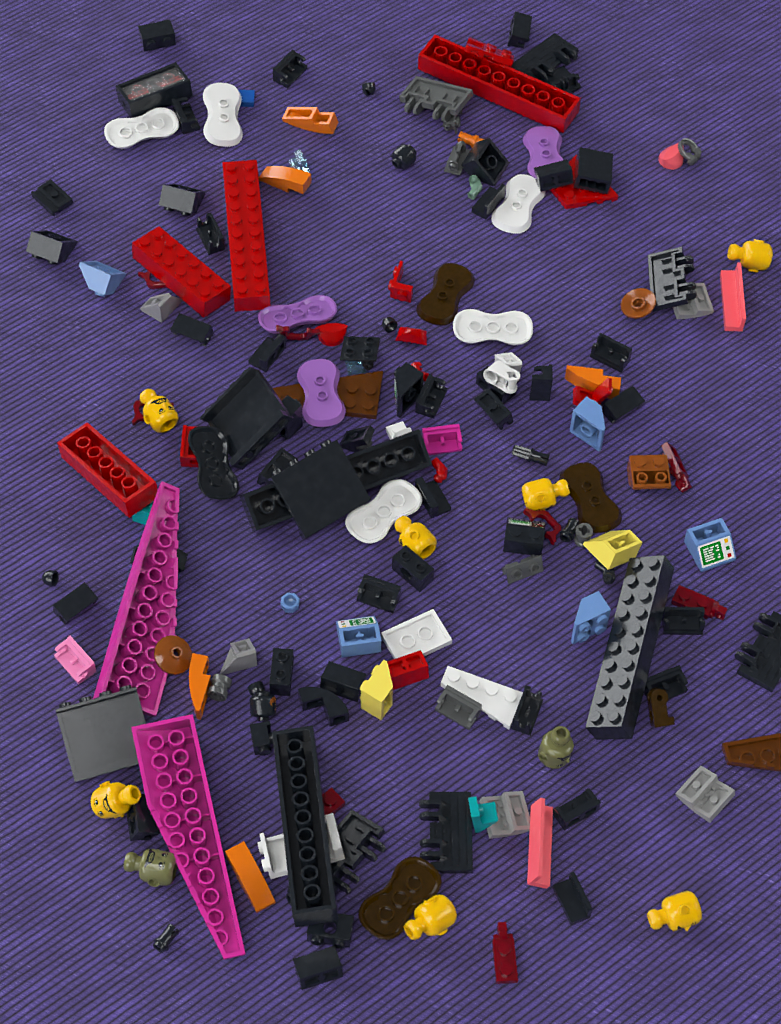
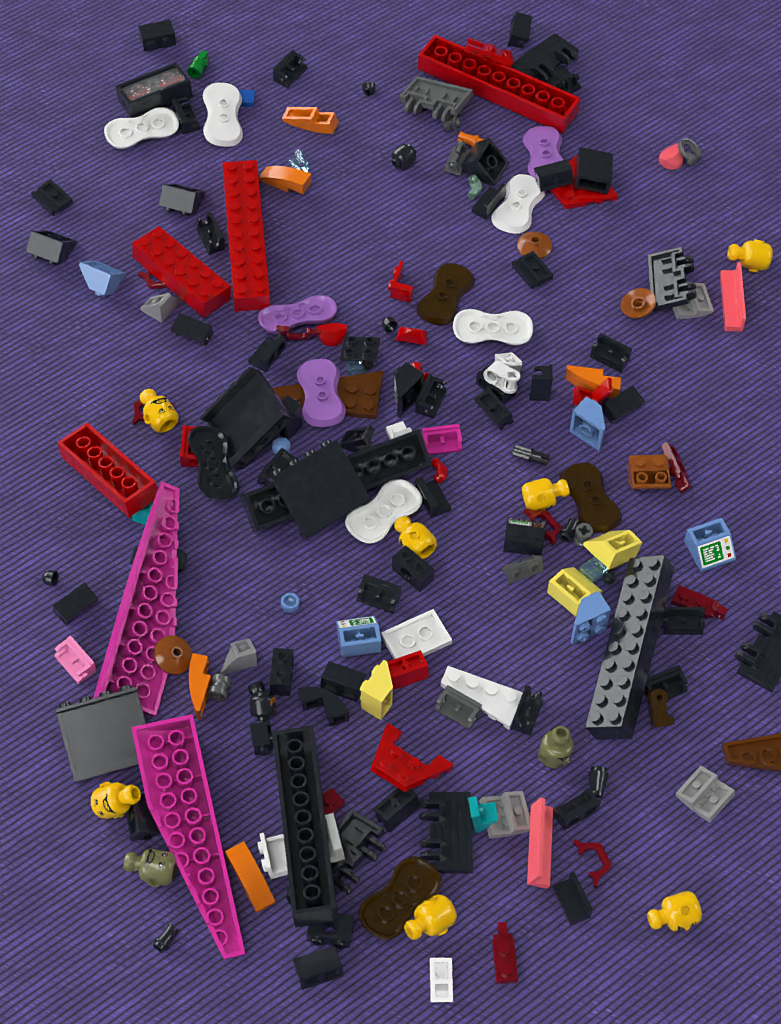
none -> green hinge [187,50,209,79]
none -> medium blue tile [272,437,291,454]
none -> red wing [370,723,454,792]
none -> black hinge [373,788,420,833]
none -> white slope [430,958,453,1002]
none -> black plate [512,251,554,289]
none -> dark orange dish [517,231,552,259]
none -> light yellow slope [547,567,603,617]
none -> dark red helmet [573,839,611,888]
none -> clear light blue tile [580,556,608,583]
none -> black cone [588,766,609,798]

